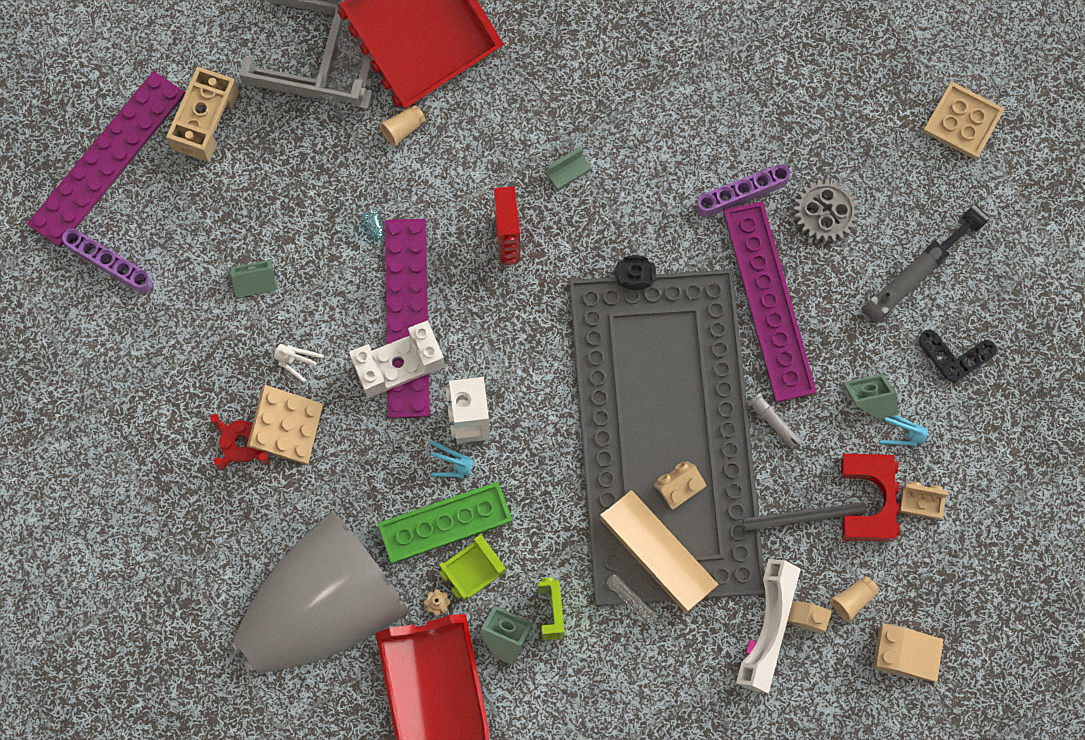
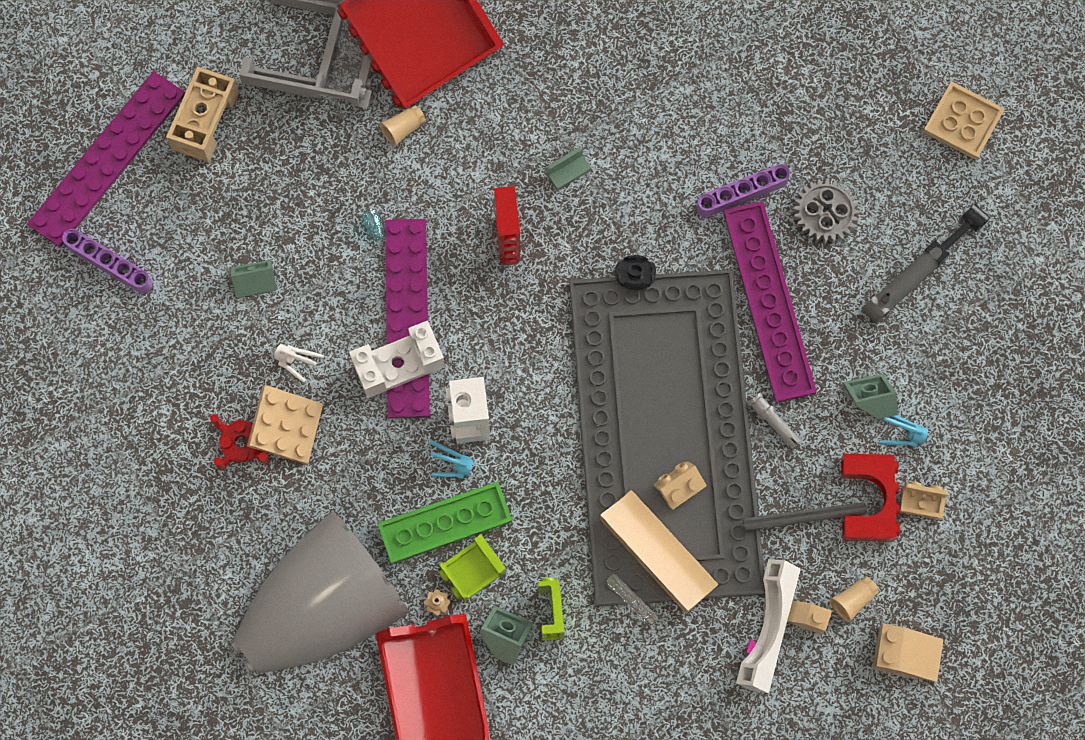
black beam [919,330,997,383] -> none

